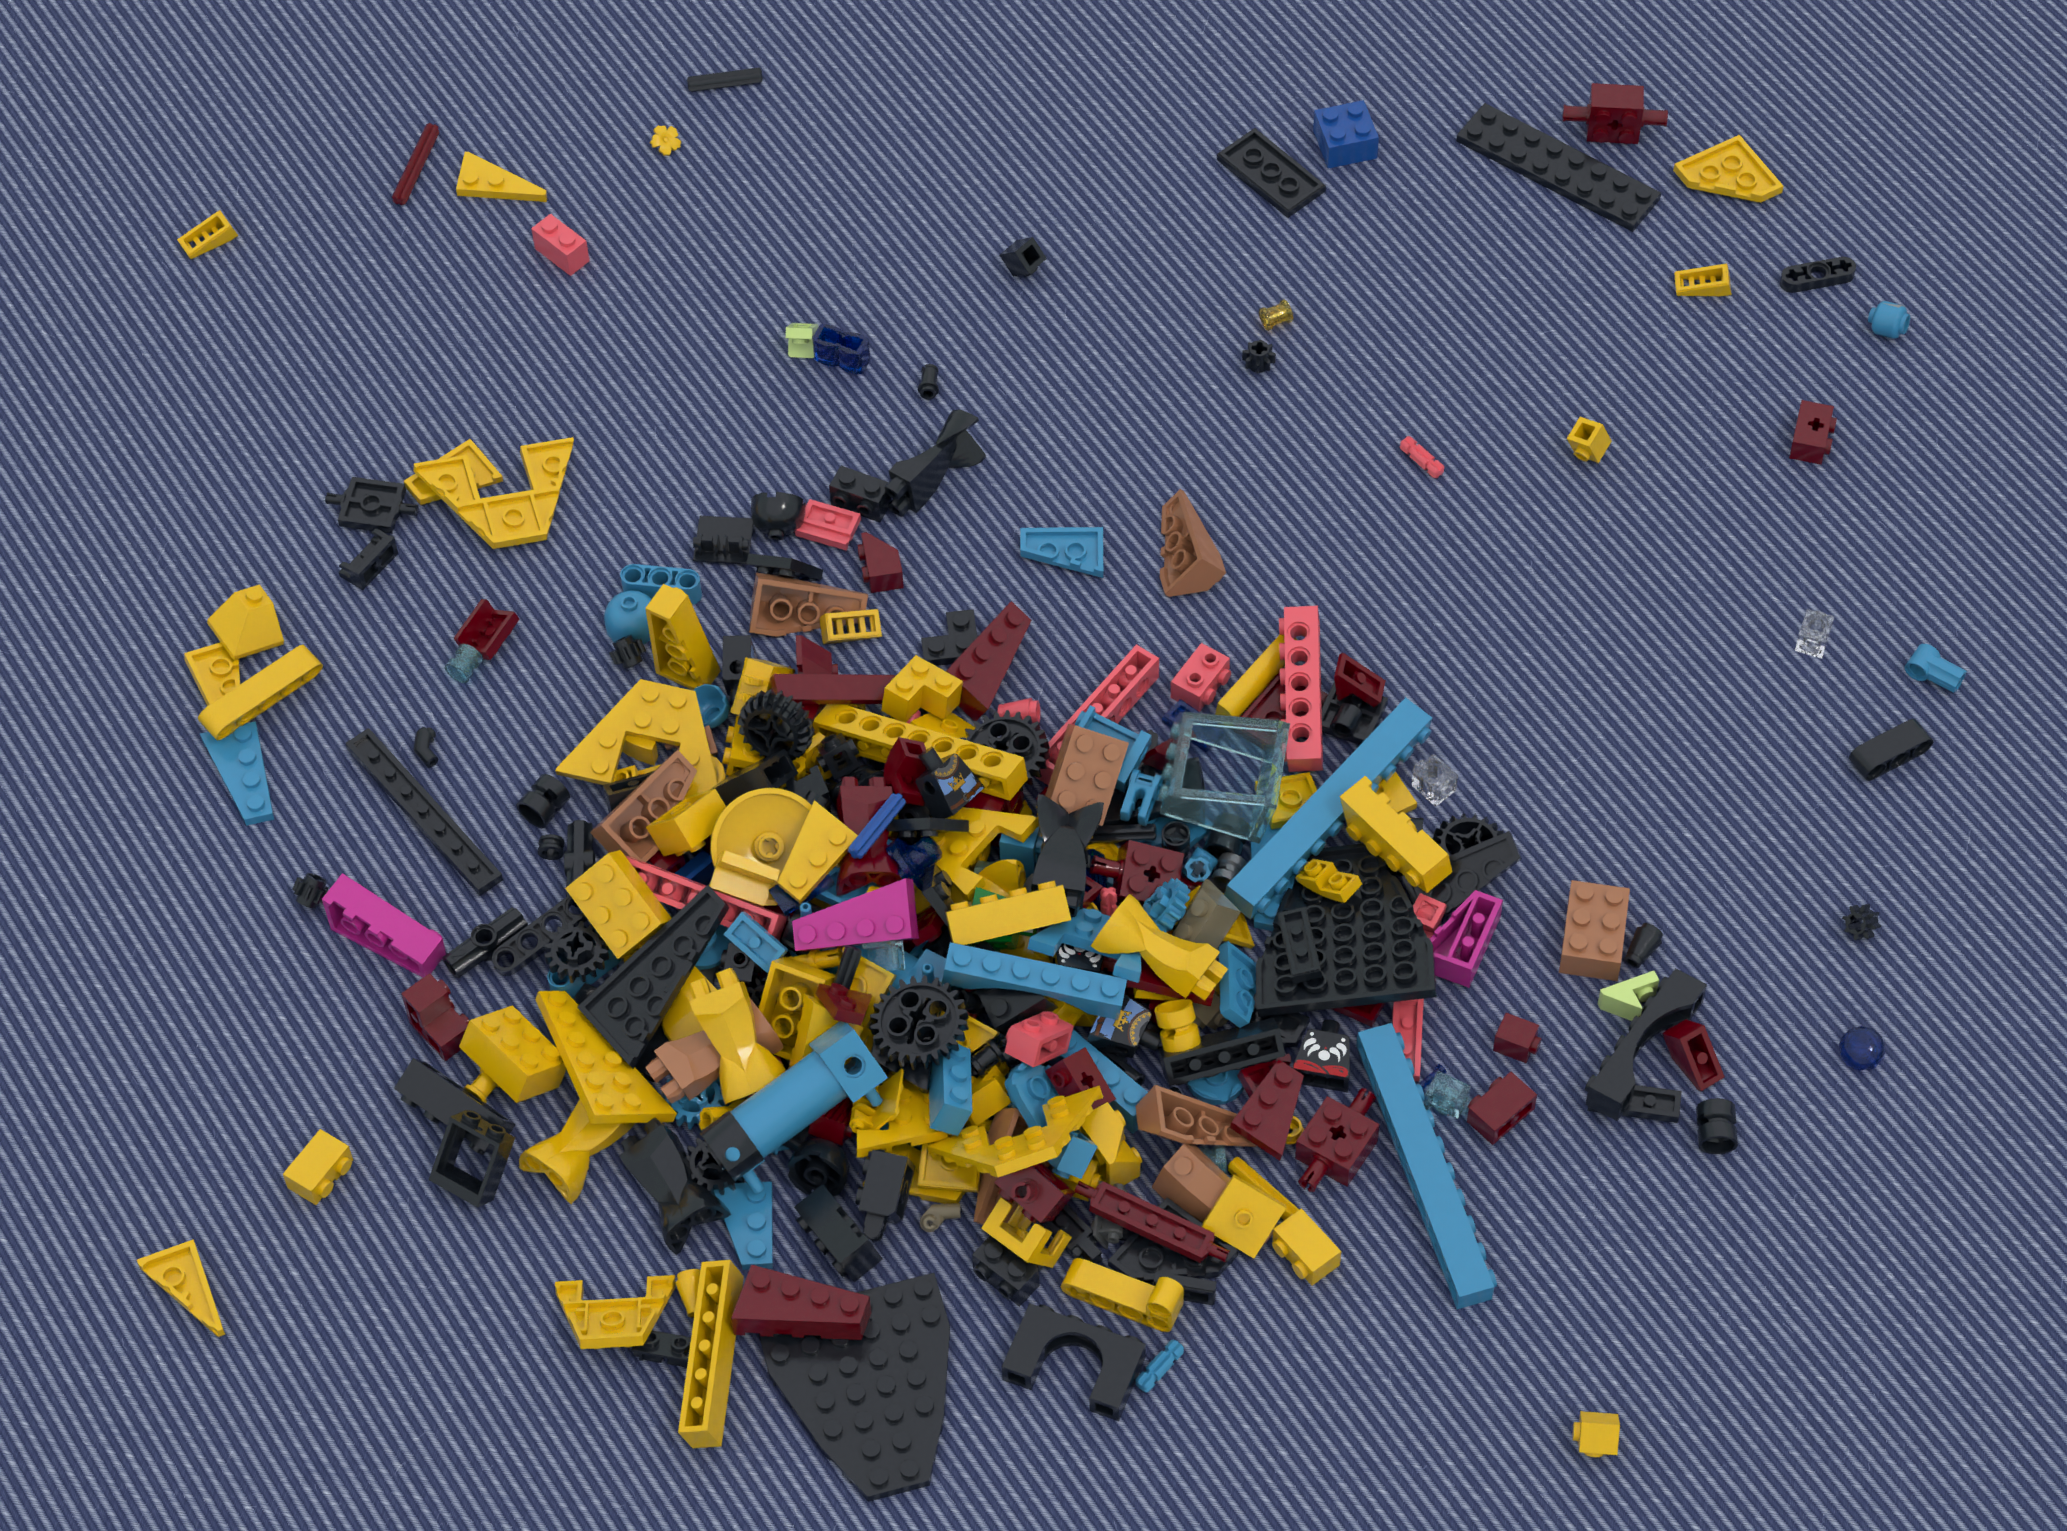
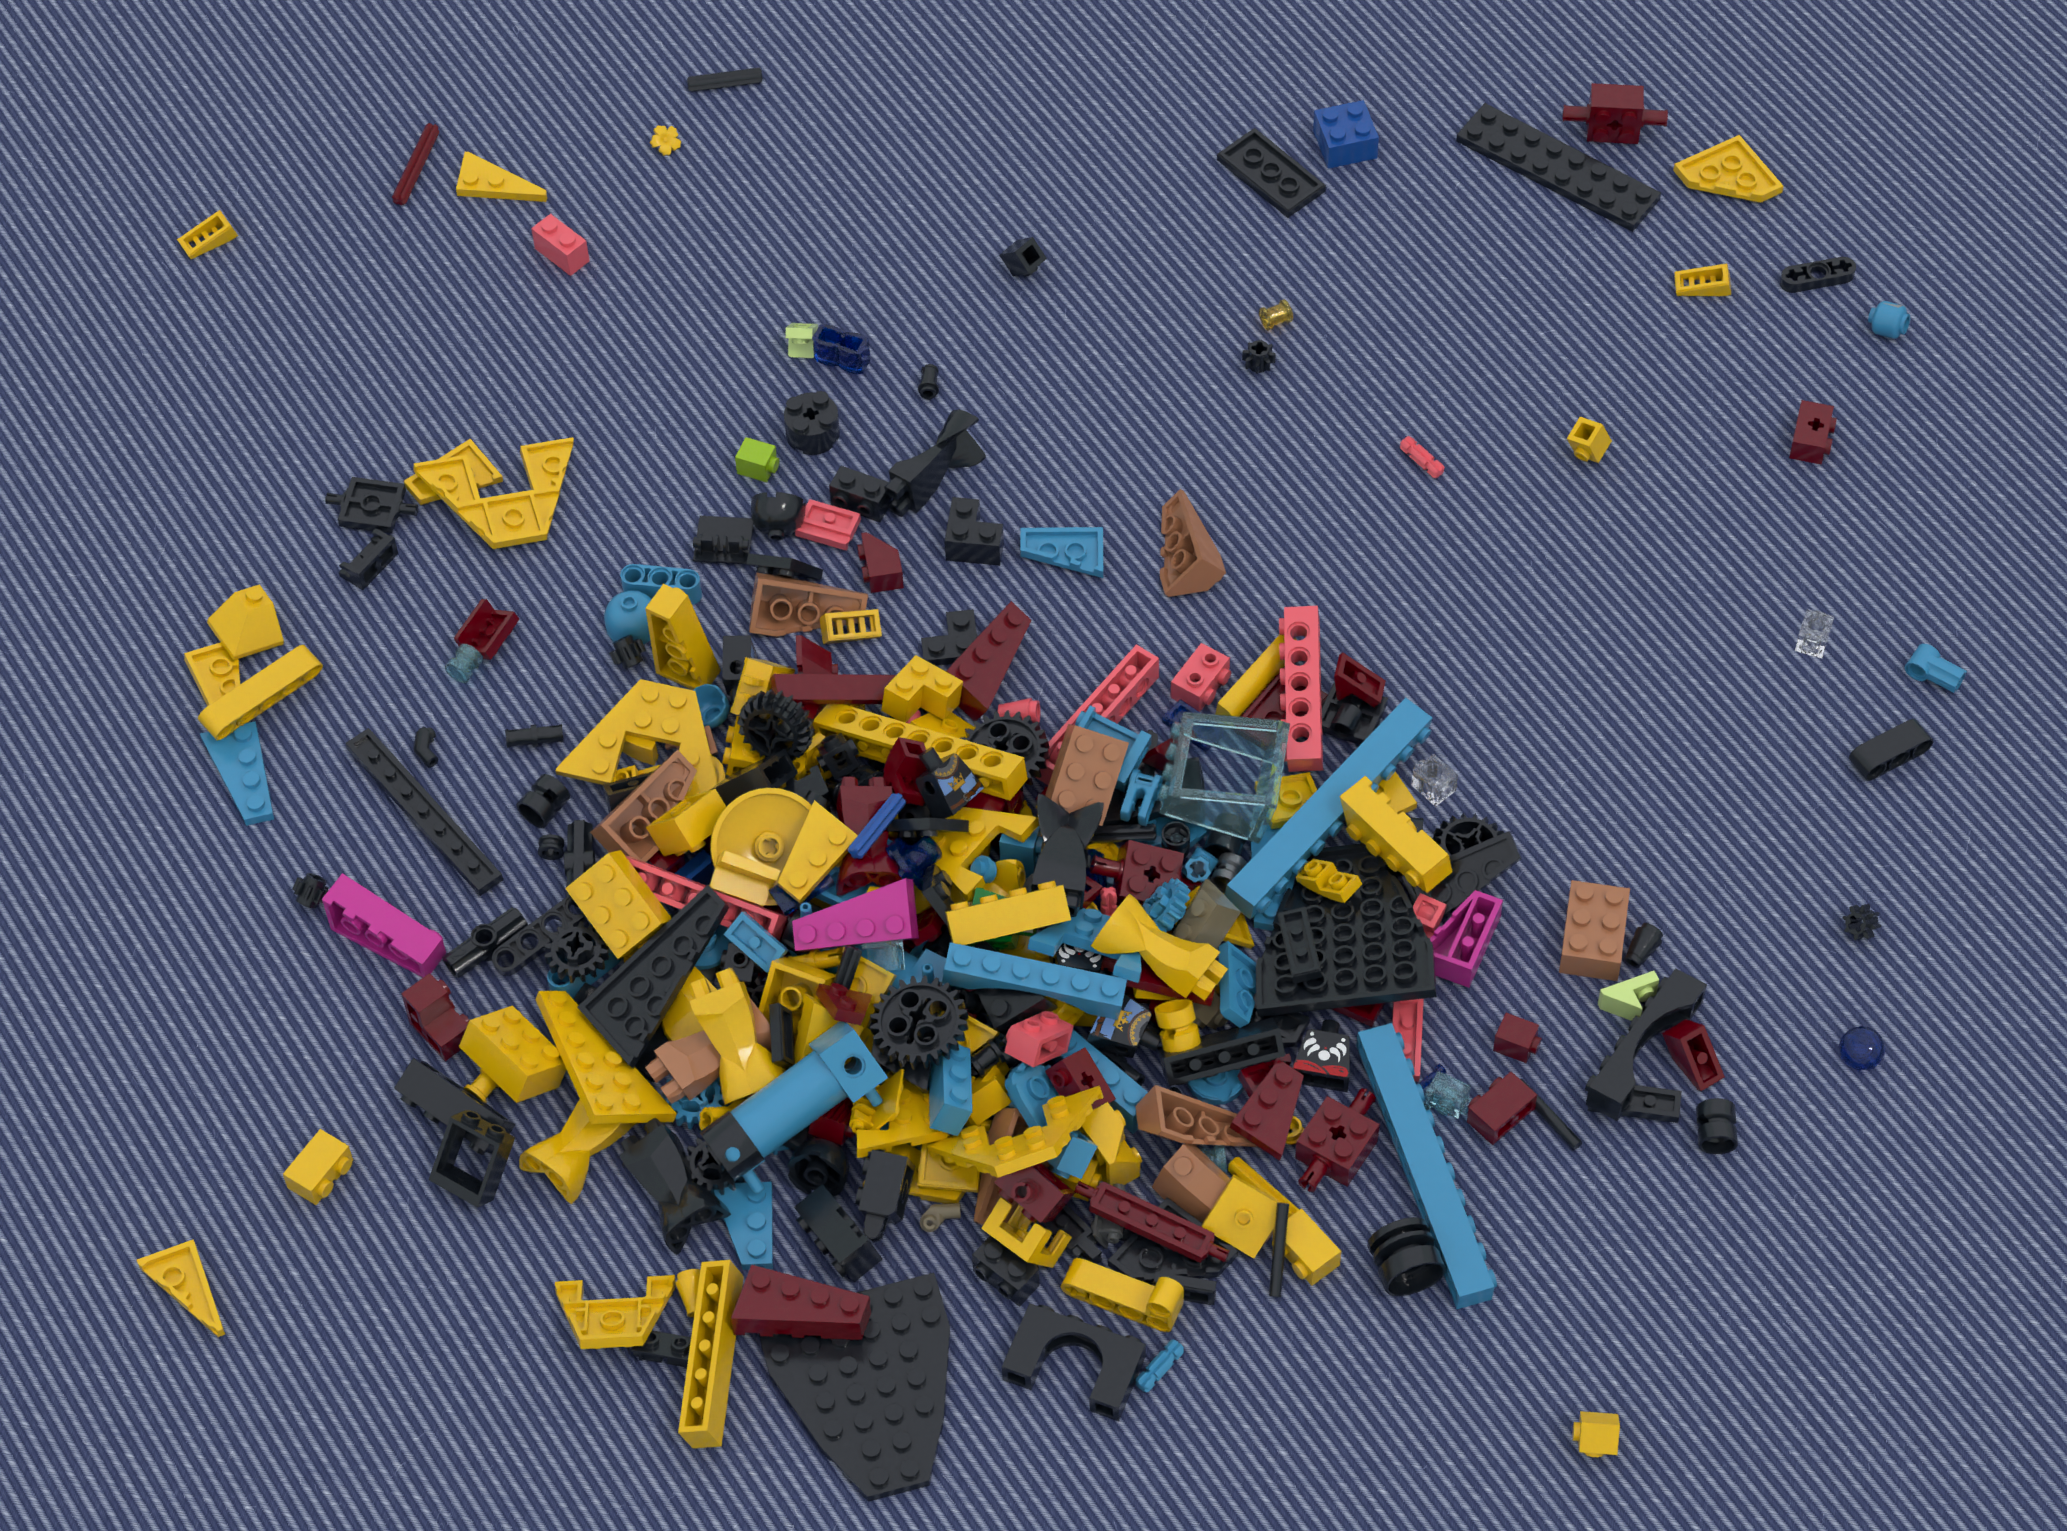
none -> black pin [505,724,564,748]
none -> lime brick [735,437,780,483]
none -> black tile [769,1003,795,1070]
none -> black brick [784,391,840,455]
none -> black brick [945,497,1004,566]
none -> dark azure plate [970,855,997,884]
none -> black bar [1269,1203,1289,1297]
none -> black wheel [1367,1217,1446,1296]
none -> black bar [1520,1078,1582,1150]

